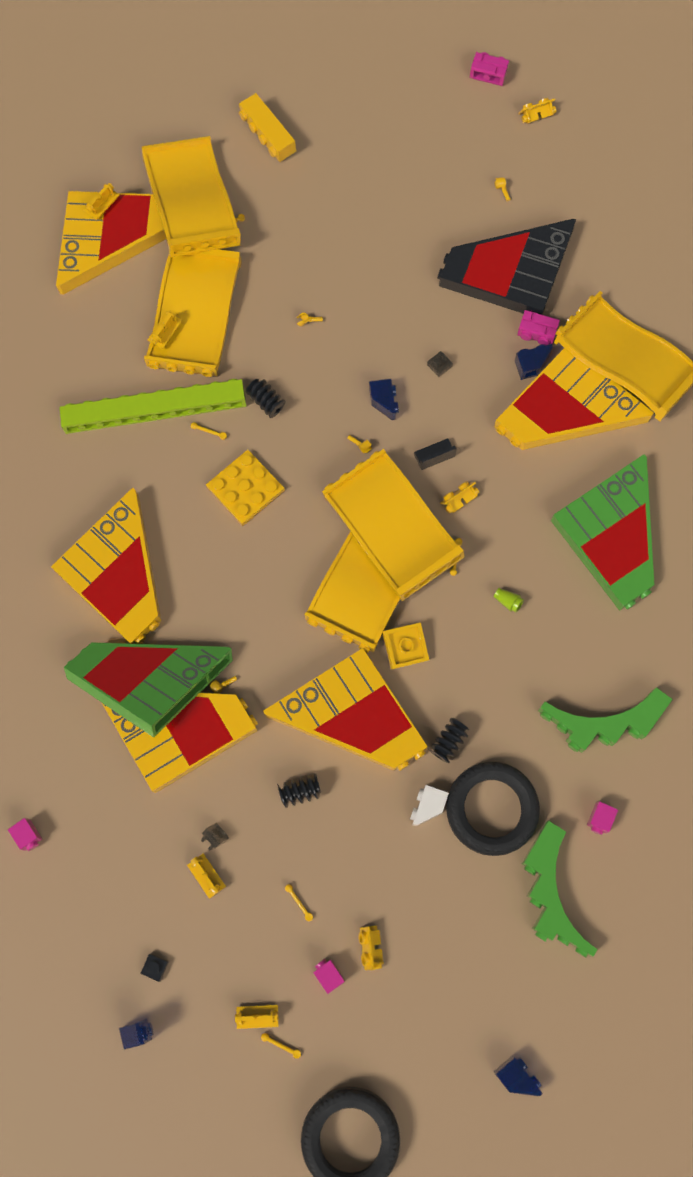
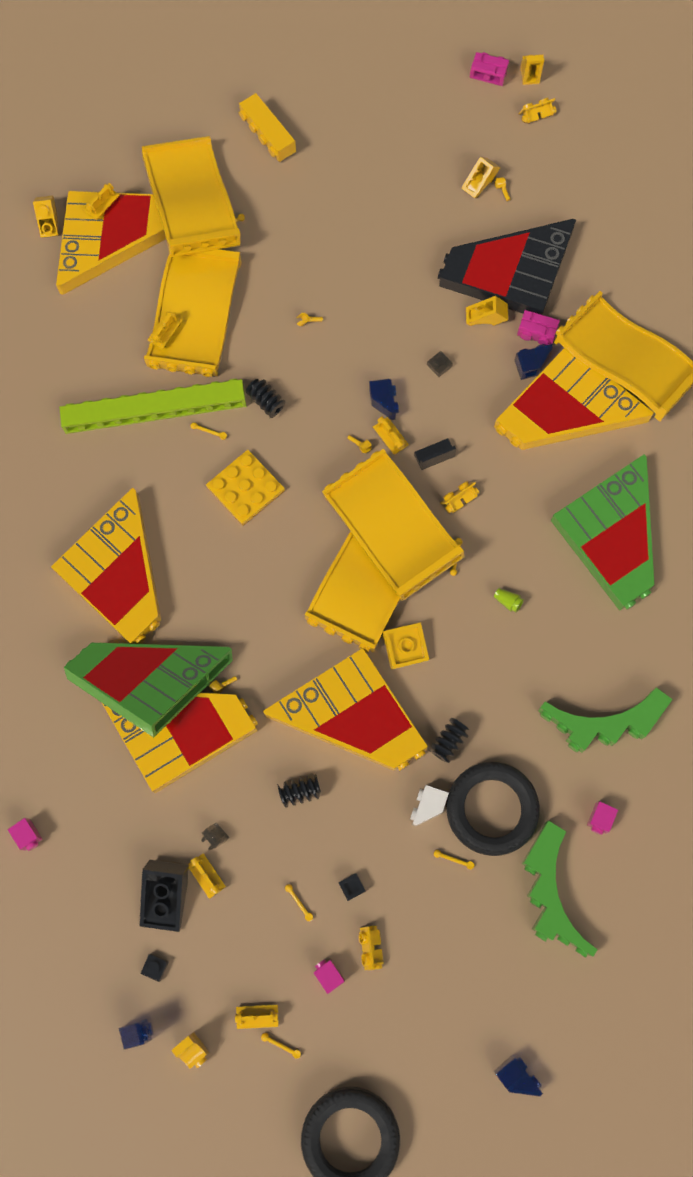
none -> yellow slope [33,195,59,238]
none -> black slope [139,859,189,932]
none -> yellow arch [171,1032,209,1069]
none -> black plate [338,873,366,901]
none -> yellow hinge [373,416,409,455]
none -> yellow hinge [434,850,474,870]
none -> yellow arch [462,157,501,198]
none -> yellow arch [466,296,509,326]
none -> yellow arch [520,55,544,85]

